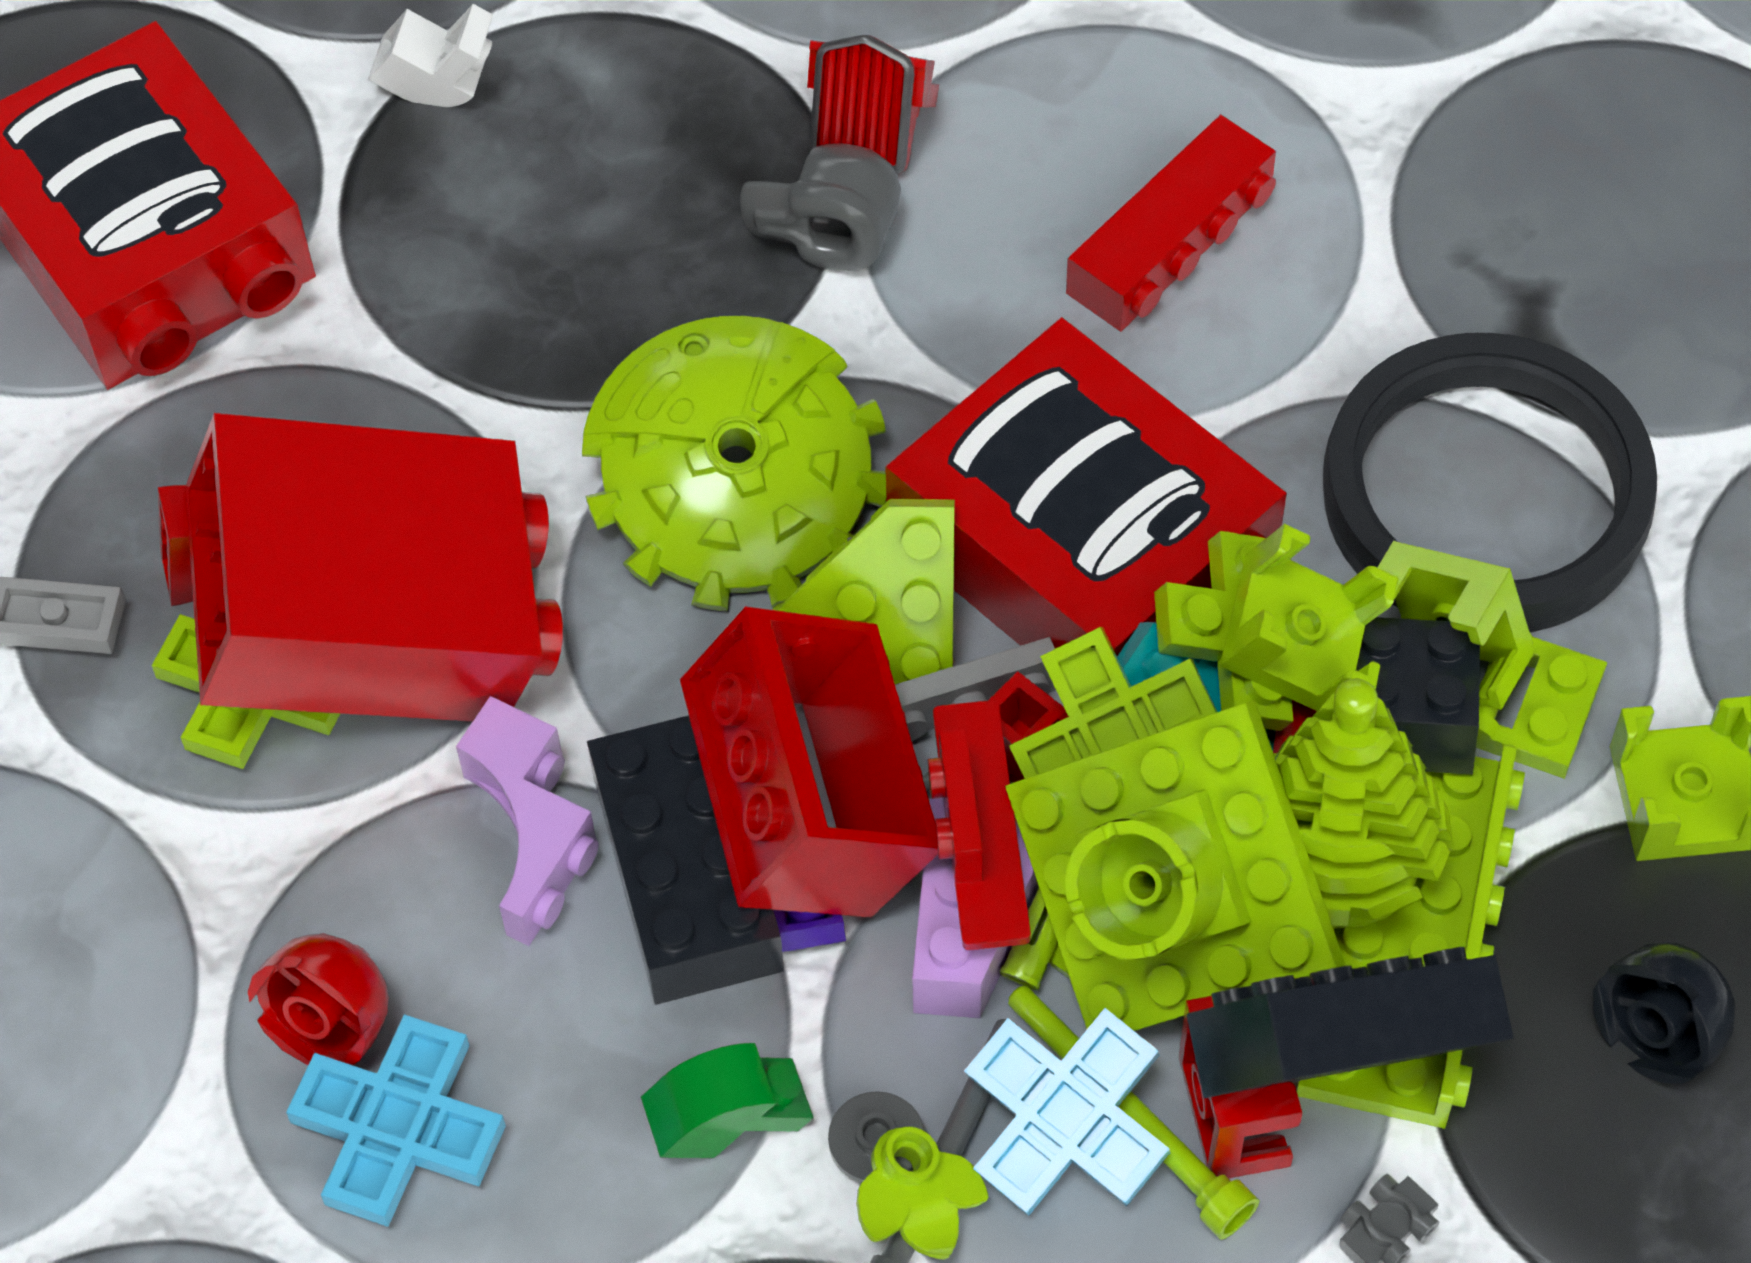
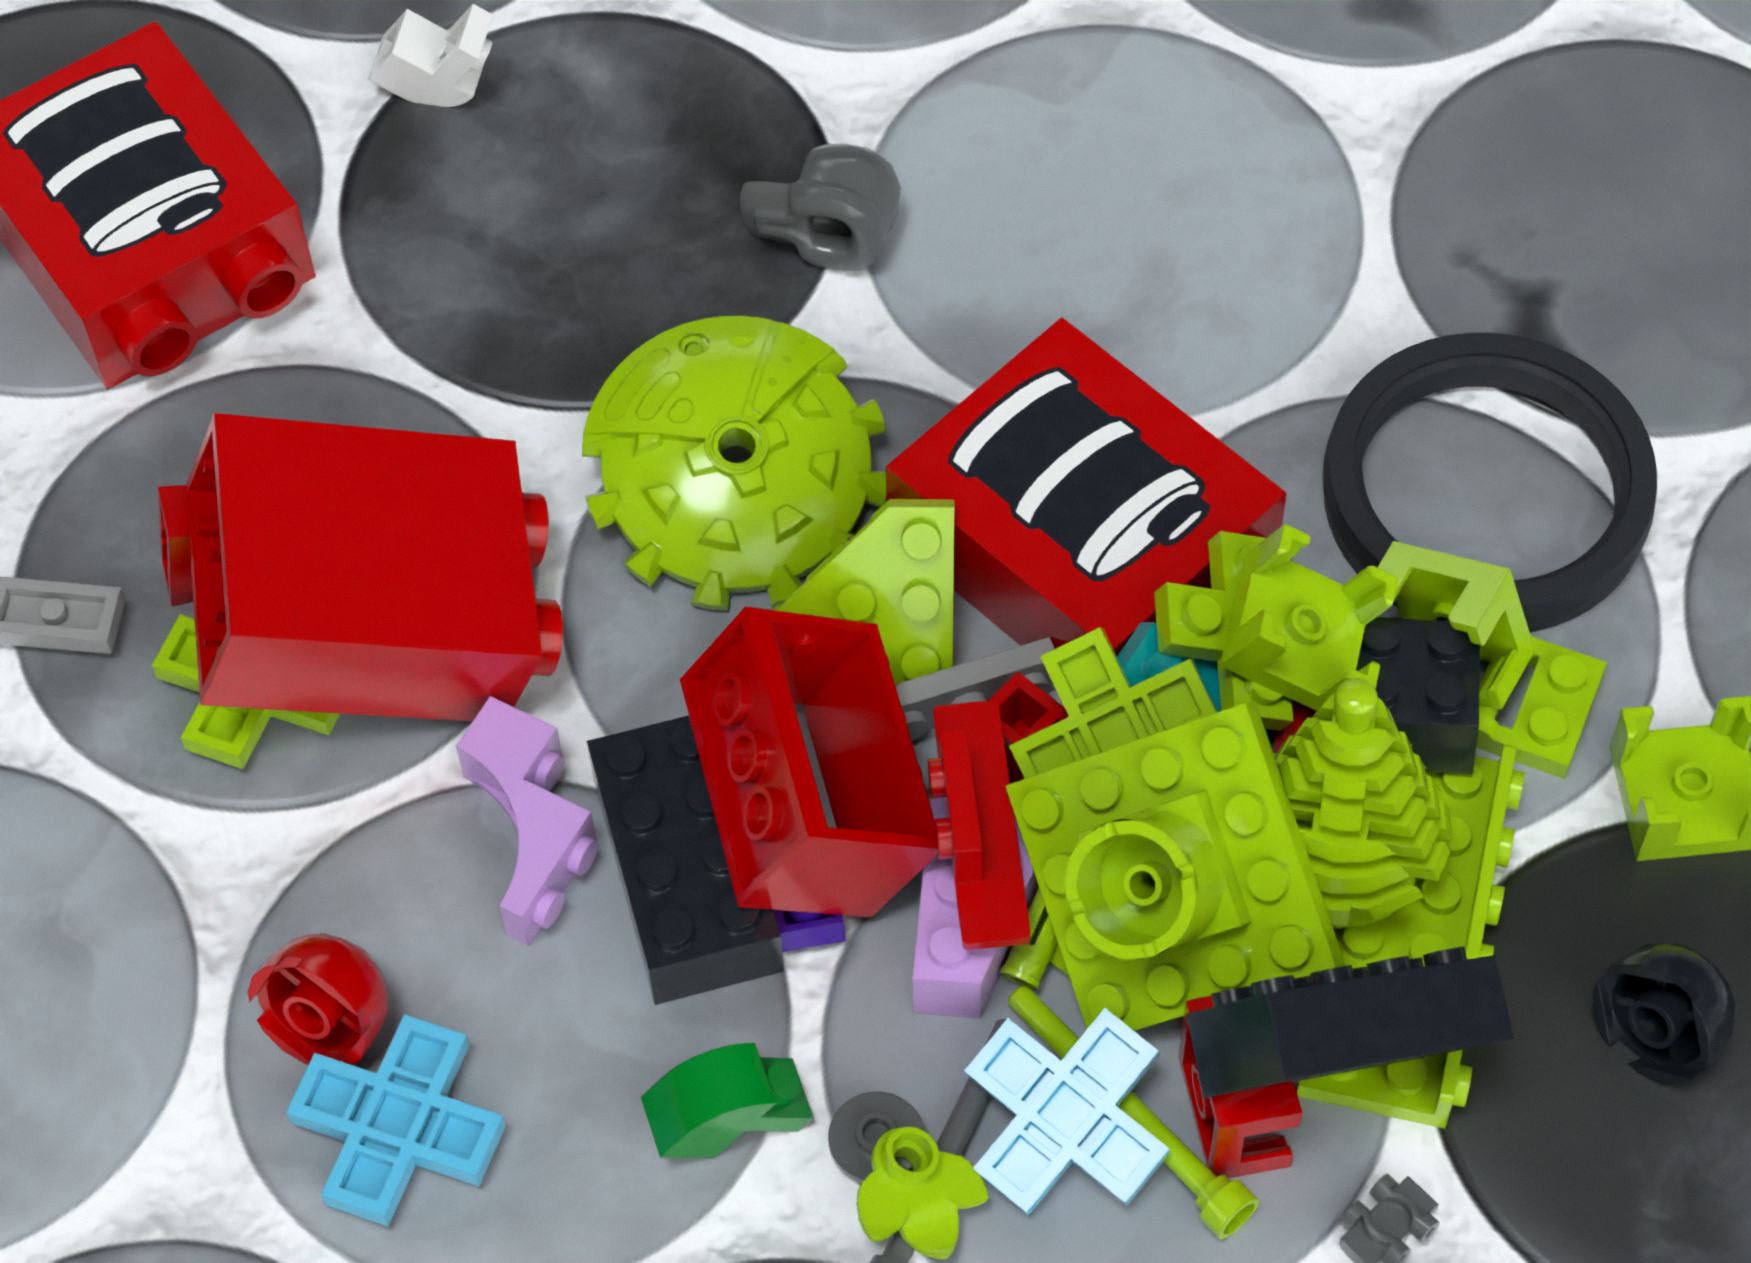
red piece [807,35,940,174] -> none
red brick [1066,114,1276,332] -> none

